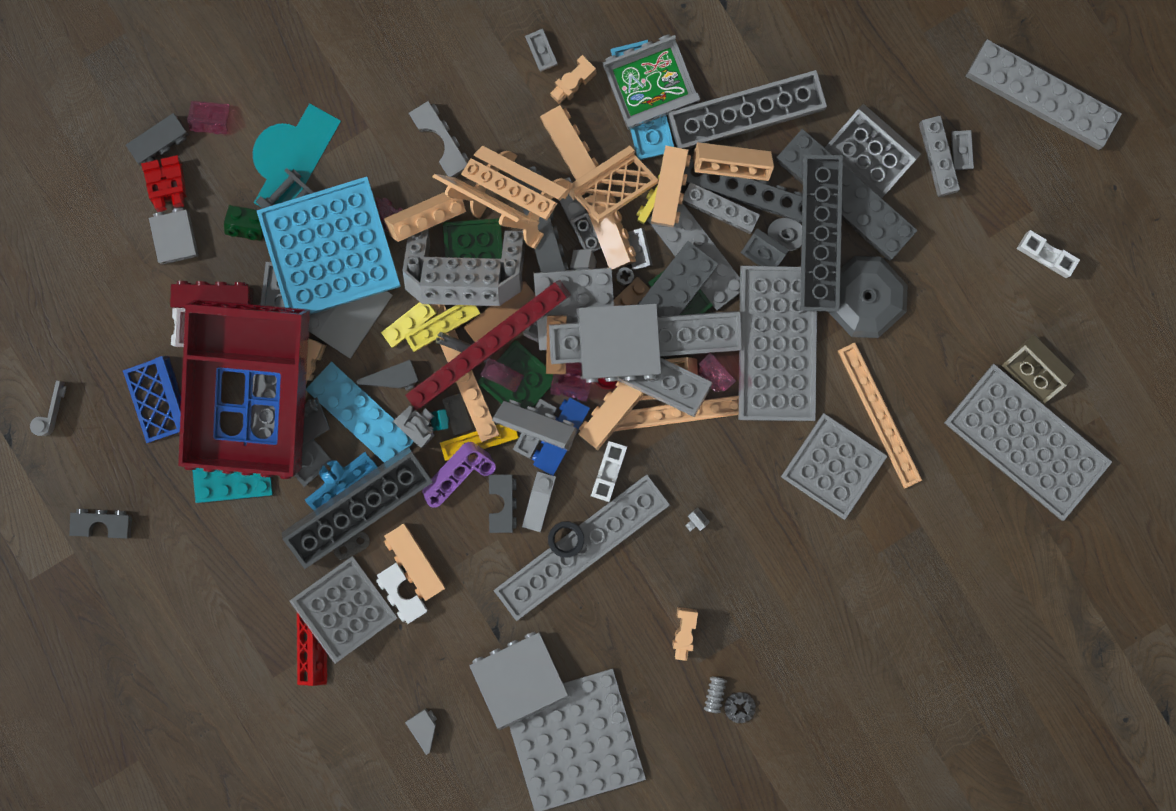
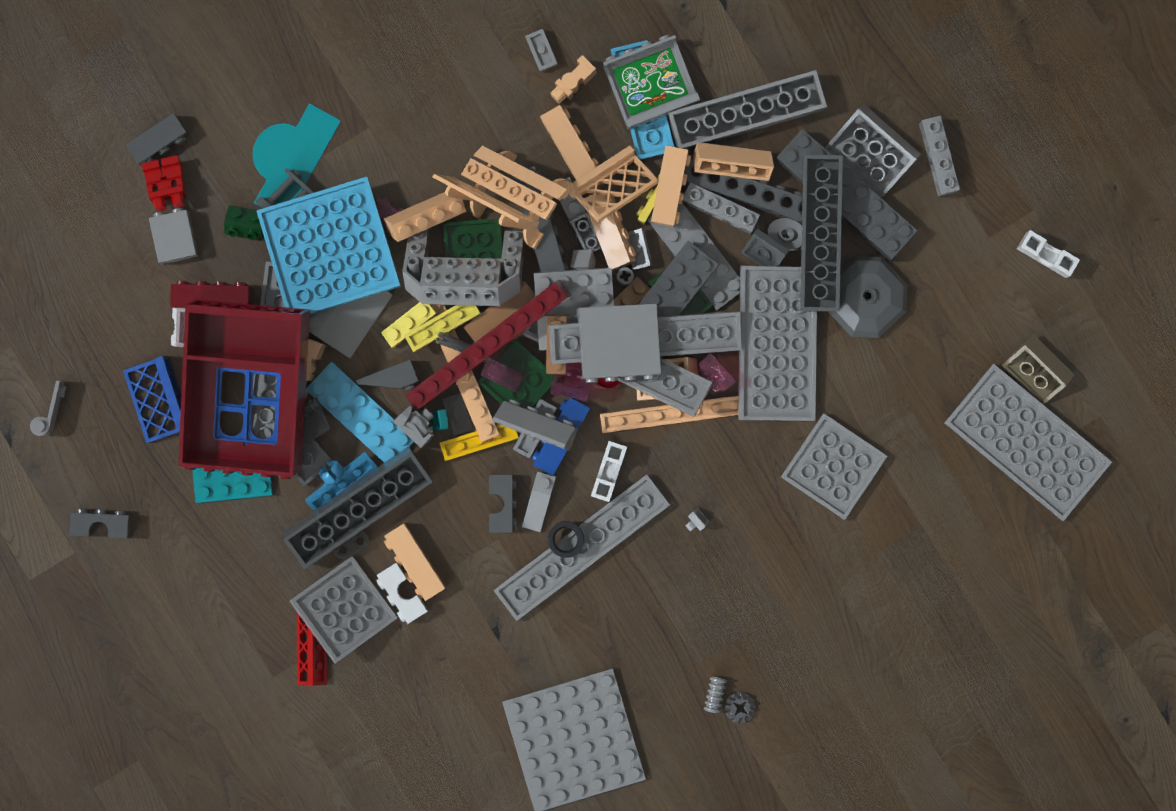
clear pink bracket [187,101,230,134] -> none
light grey slope [405,708,437,755] -> none
light grey arch [409,101,469,177] -> none
medium lavender beam [422,442,496,507] -> none
light grey panel [469,632,569,730] -> none
light nougat brick [579,381,645,450] -> none
light nougat hips [672,607,698,661] -> none
light nougat tile [838,343,922,489] -> none
light grey plate [951,130,974,170] -> none
light grey brick [965,39,1122,150] -> none

